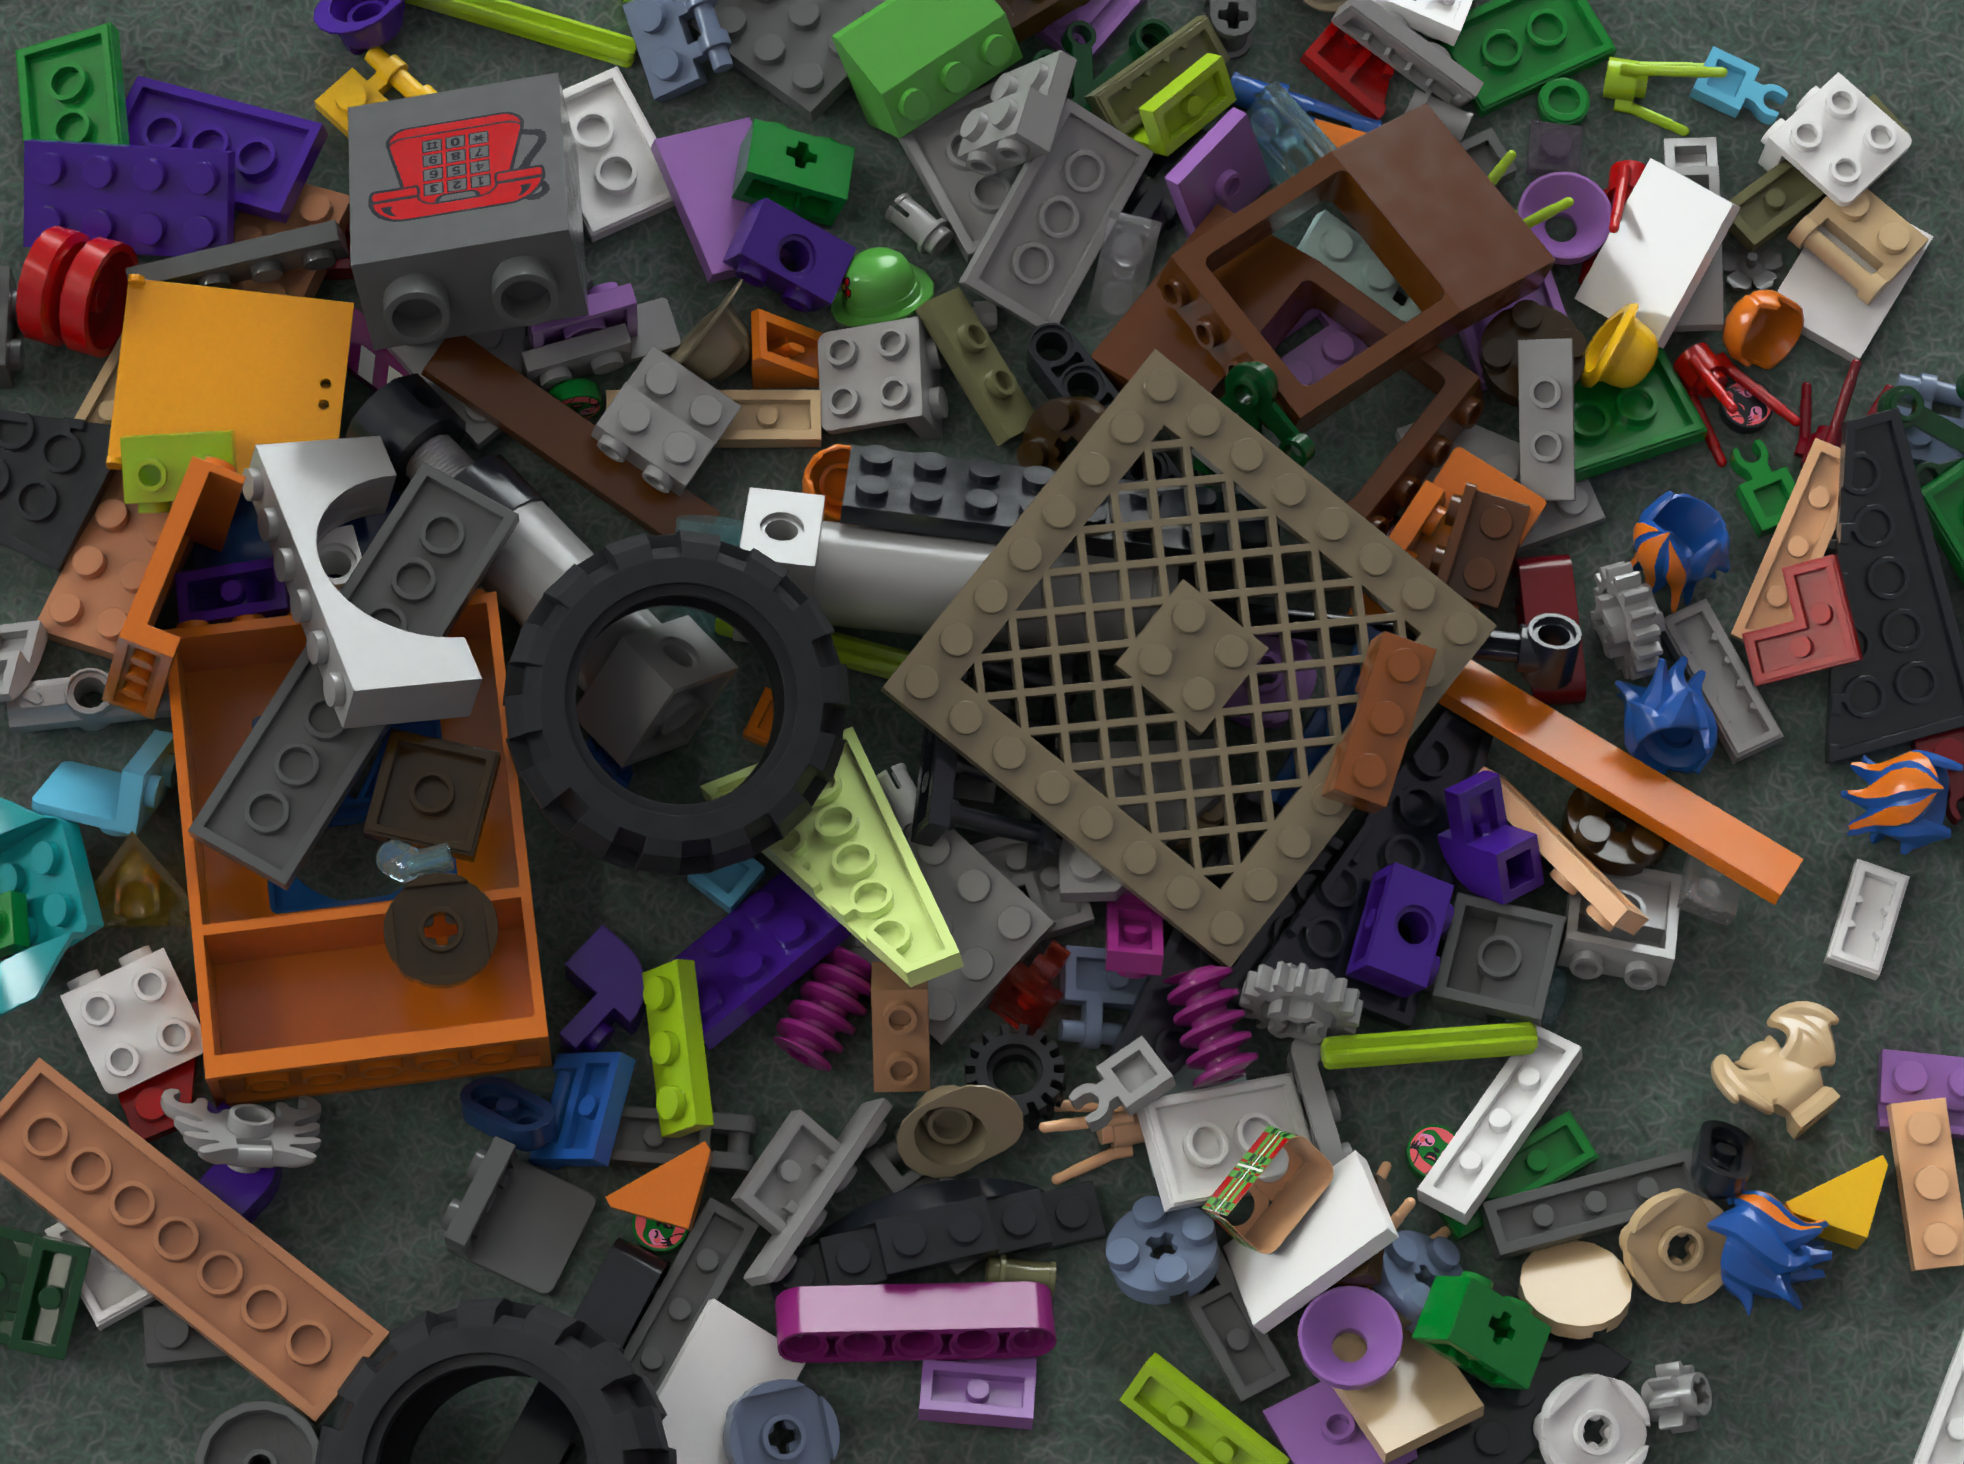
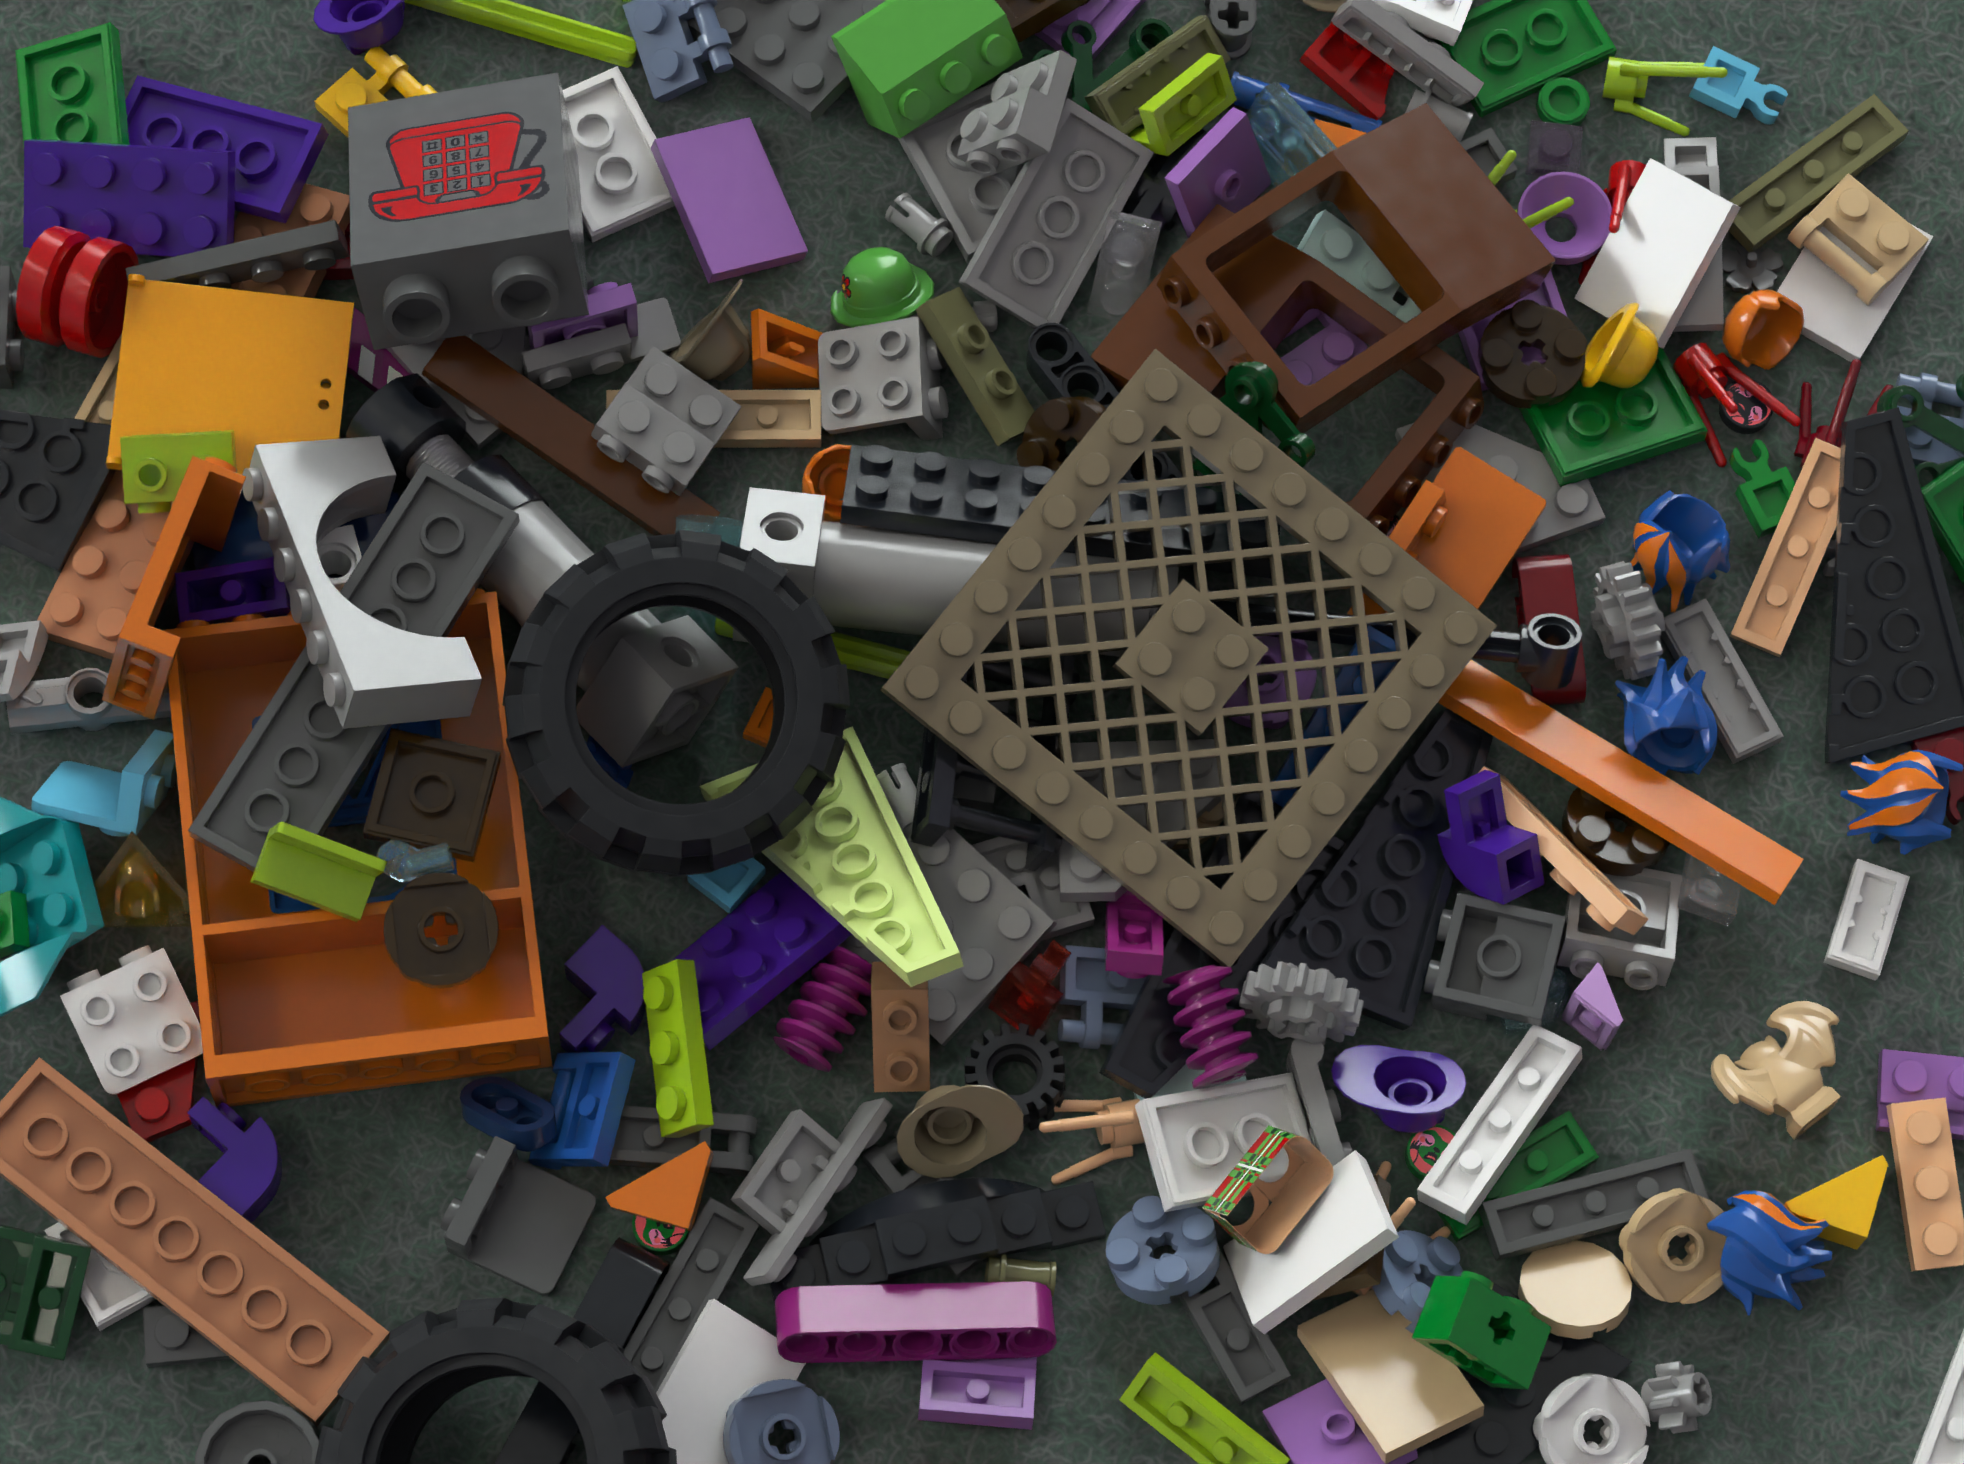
light grey animal [160,1088,321,1173] -> none
green tile [548,378,603,419] -> none
dark purple brick [722,197,856,313] -> none
green brick [731,119,855,227] -> none
light grey plate [1069,1036,1176,1132] -> none
medium lavender piece [1298,1285,1403,1390] -> none
lime axle [1320,1022,1538,1070] -> none
dark orange arch [1321,631,1437,814] -> none
dark purple brick [1345,862,1454,998] -> none
reddish brown bracket [1429,482,1530,612] -> none
light grey plate [1518,338,1576,502] -> none
black plate [1691,1120,1754,1200] -> none
red tile [1742,554,1863,687] -> none
white bracket [1758,72,1912,207] -> none
none -> lime panel [250,822,387,922]
none -> dark purple piece [1331,1045,1466,1133]
none -> lavender slope [1562,963,1623,1050]

